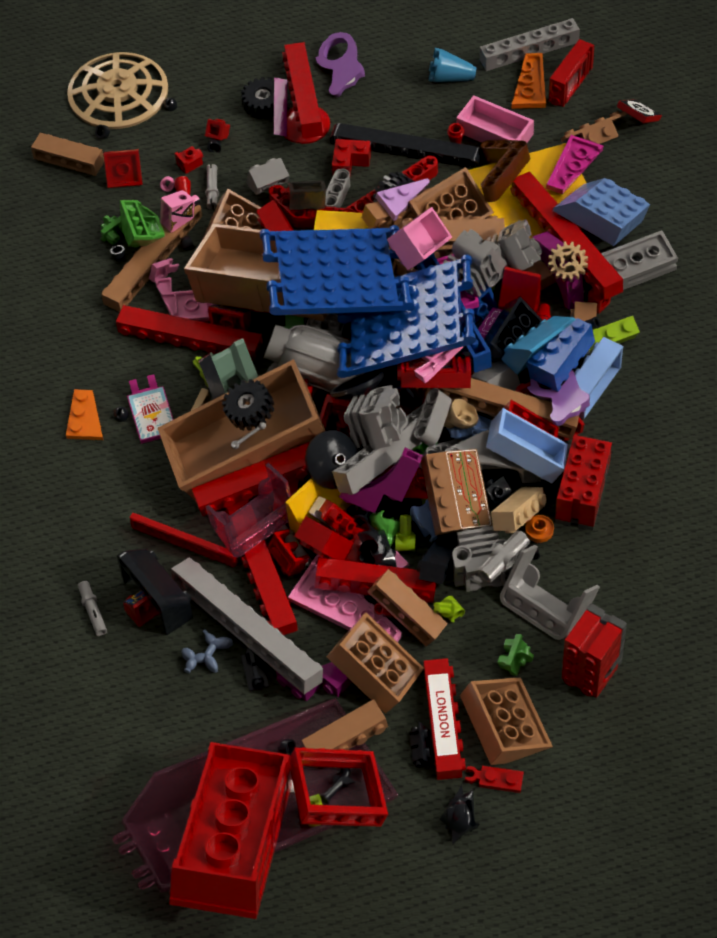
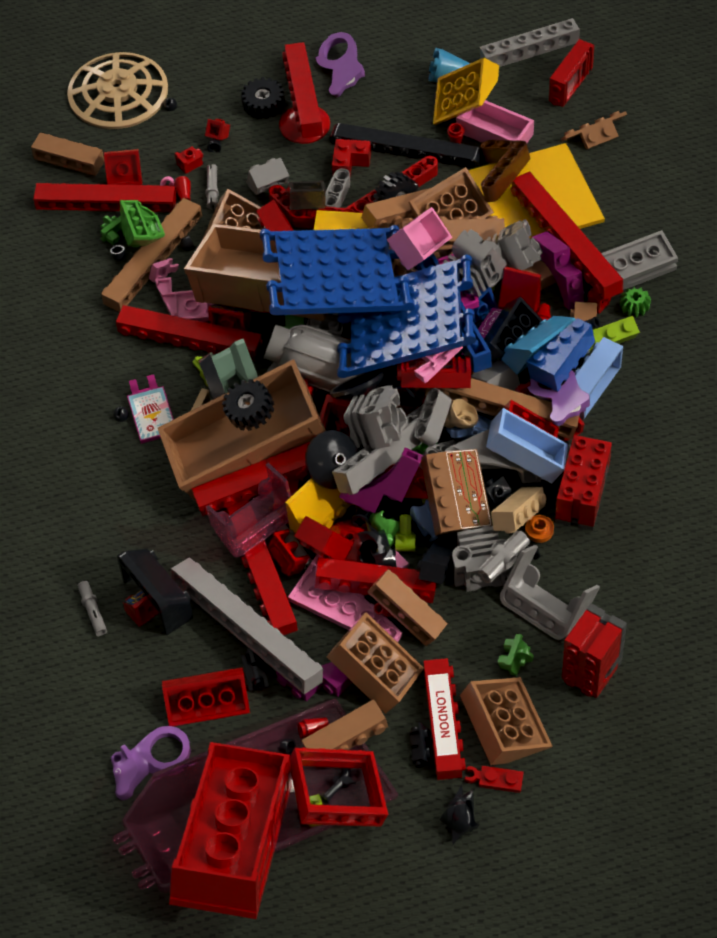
orange wing [66,389,103,440] -> none
black hinge [95,124,110,139] -> none
red tile [129,513,238,567] -> none
bright pink torso [160,190,200,233] -> none
sand blue piece [181,629,233,674] -> none
light grey hinge [231,422,266,449] -> none
sticker [274,77,287,137] -> none
red hips [308,496,356,536] -> none
lavender wing [375,178,430,221] -> none
lime axle [433,596,465,622] -> none
orange wing [512,53,546,109] -> none
dark pink wing [546,135,604,194] -> none
tan gear [548,241,588,282] -> none
medium blue slope [552,178,650,246] -> none
tile [617,99,662,123] -> none
none -> red brick [33,183,177,212]
none -> medium lavender animal [111,726,191,800]
none -> red slope [162,667,250,726]
none -> red cone [297,717,329,739]
none -> yellow slope [433,58,499,125]
none -> bright green gear [619,286,651,318]

